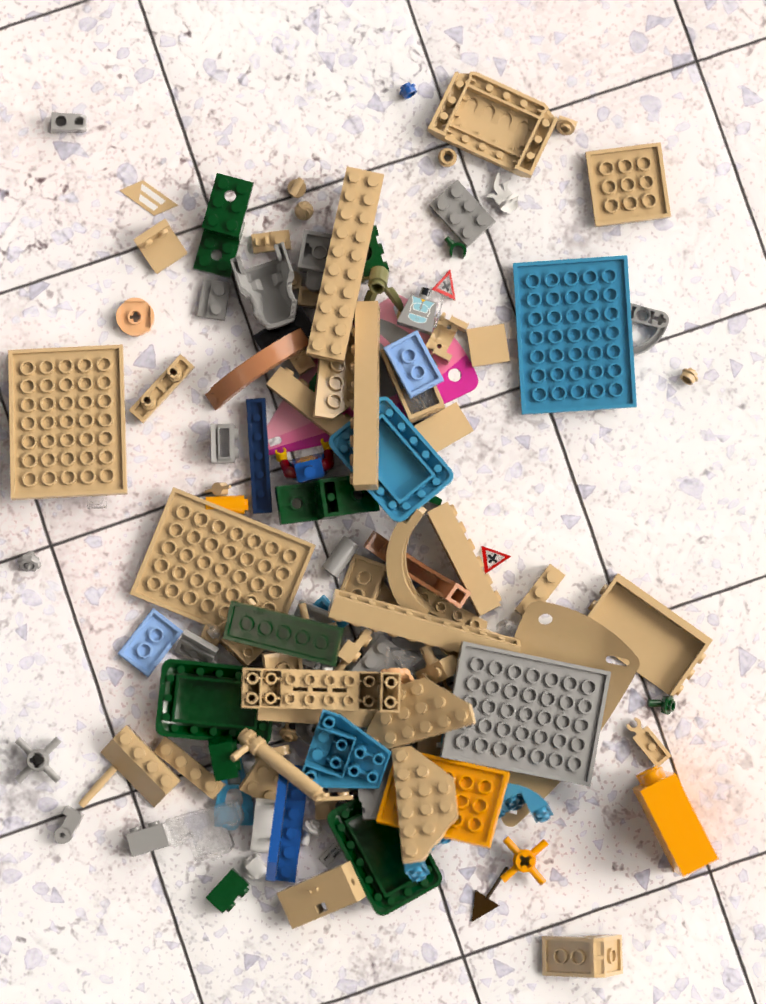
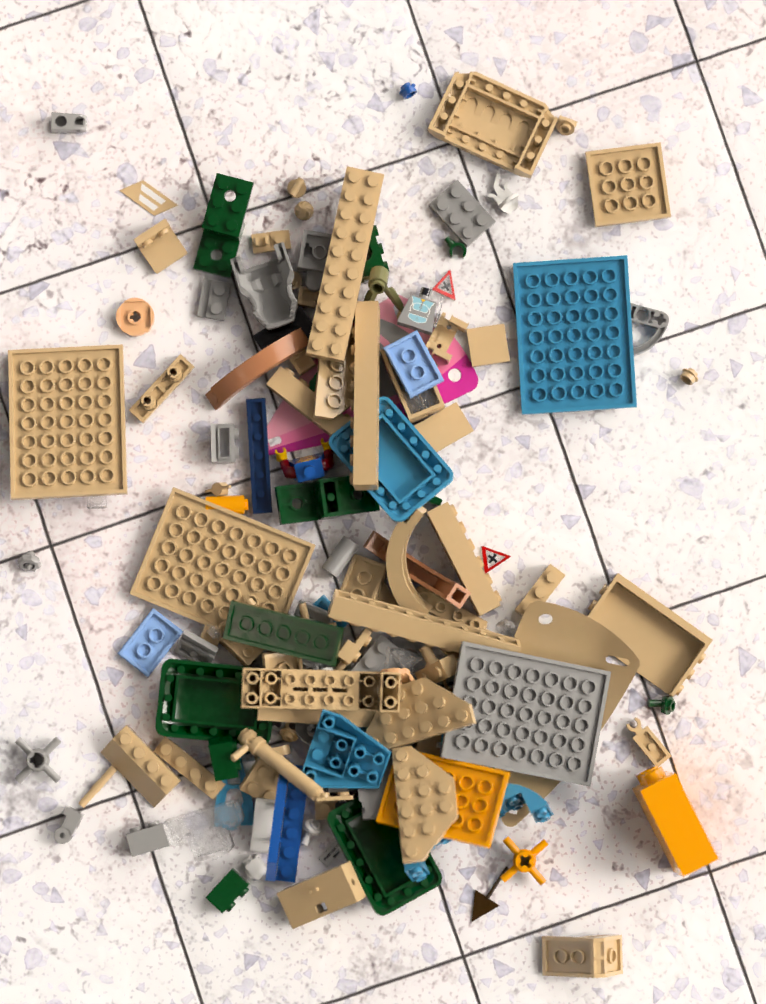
tan plate [438,148,457,167] -> none

